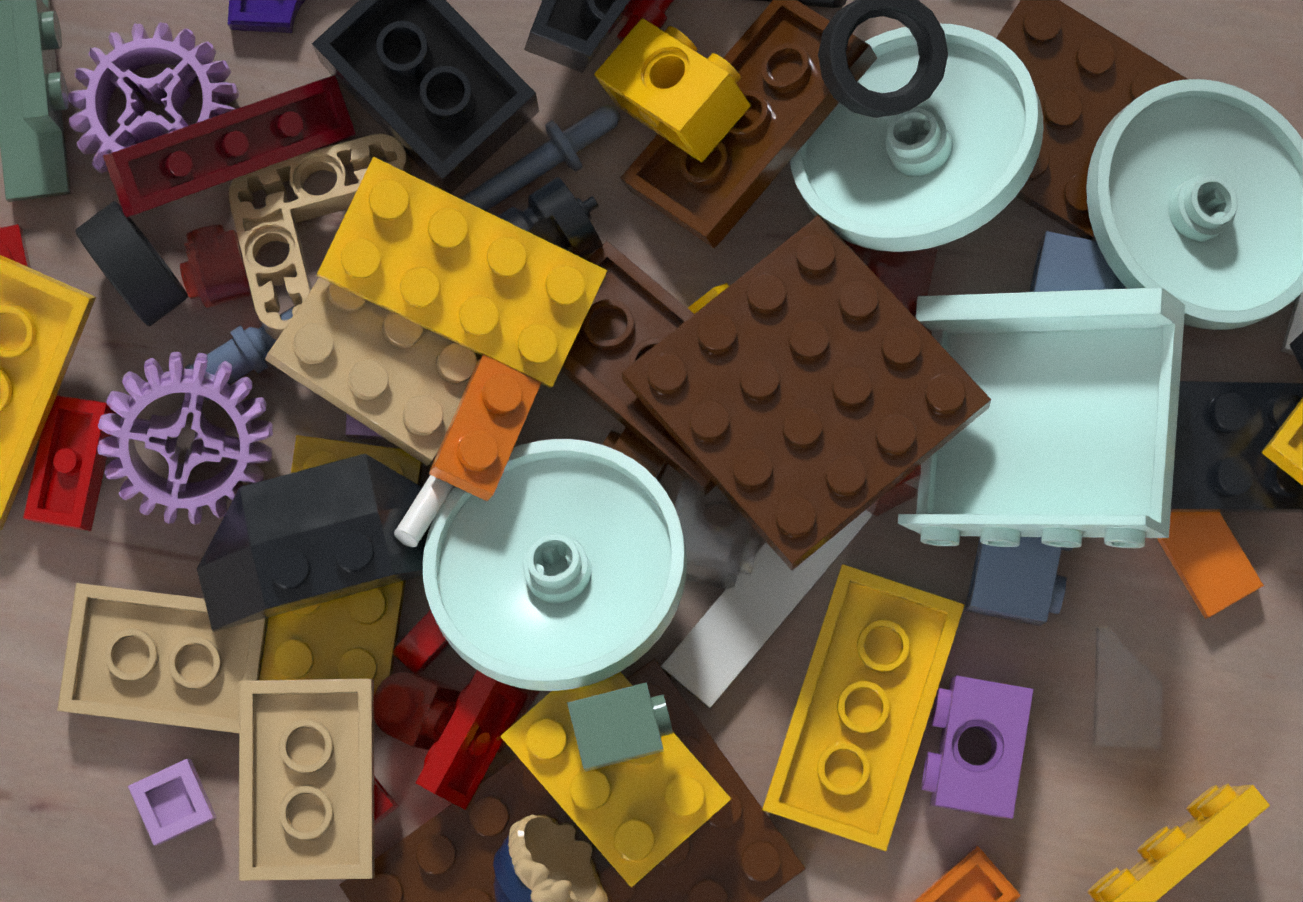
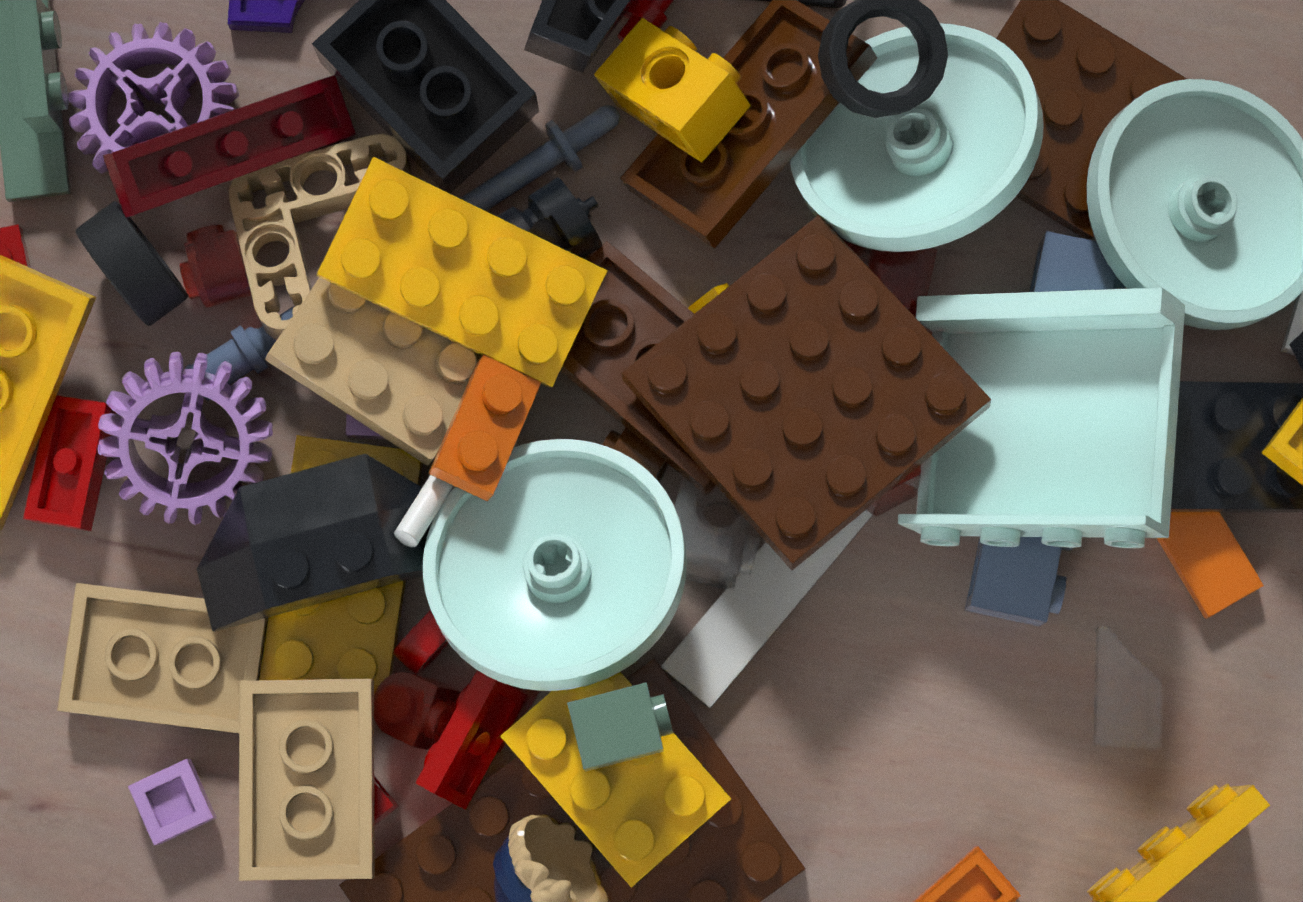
yellow plate [762,564,965,851] -> none
medium lavender brick [921,676,1034,819] -> none

